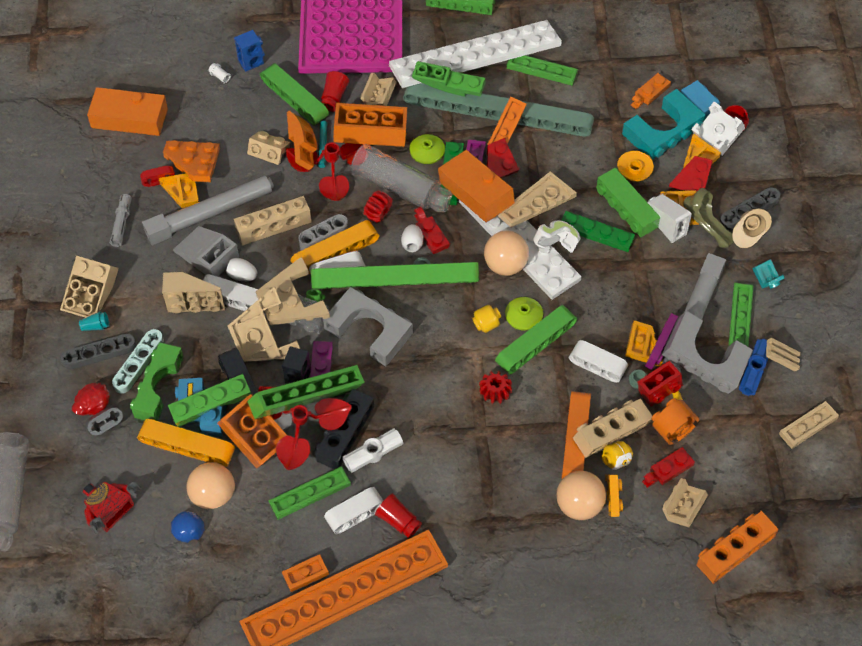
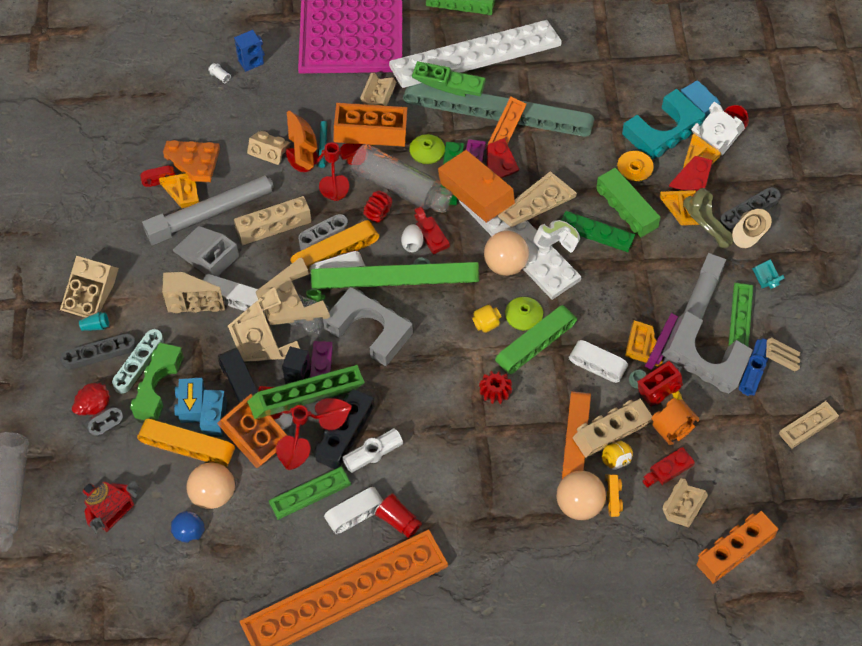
orange brick [87,87,168,136] -> none
light grey pin [109,194,132,247] -> none
bright green arch [168,374,251,427] -> none
white animal [226,258,258,282] -> none
bright green beam [260,63,329,126] -> none
orange plate [282,554,329,592] -> none
red plant [321,71,350,112] -> none
bright green tile [507,56,578,86] -> none
orange plate [631,73,671,109] -> none
white slope [647,194,692,243] -> none

